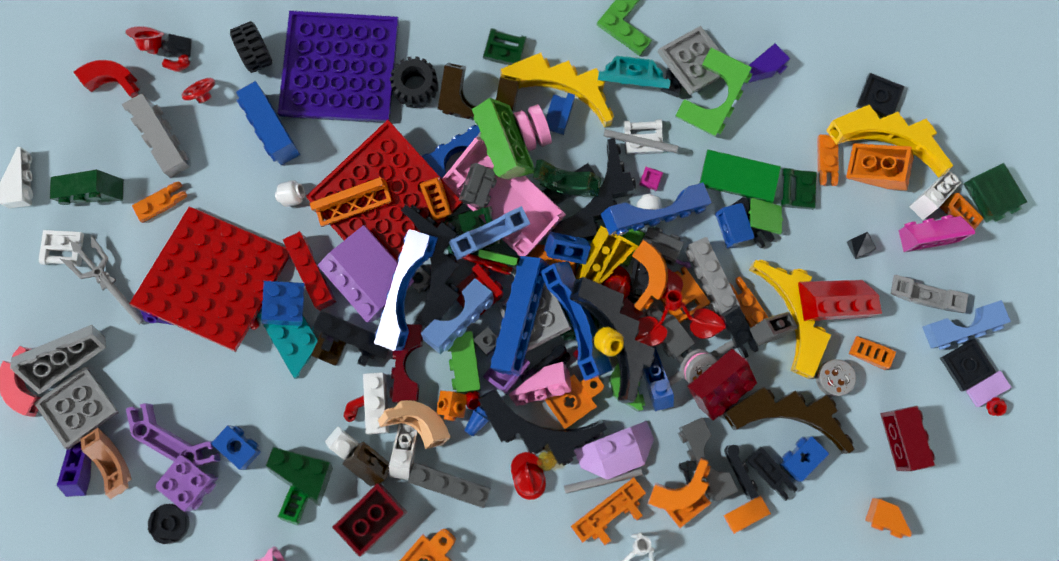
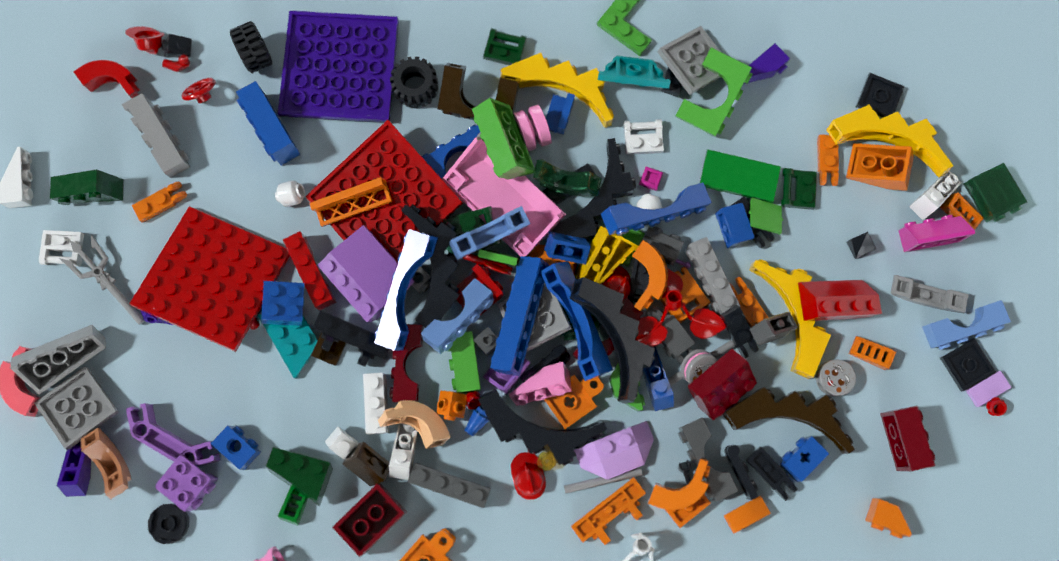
red arm [343,395,364,422] -> none
orange slope [420,176,452,220] -> none
dark grey brick [459,163,497,209] -> none
yellow head [594,327,624,356] -> none
light grey bar [603,129,678,153] -> none

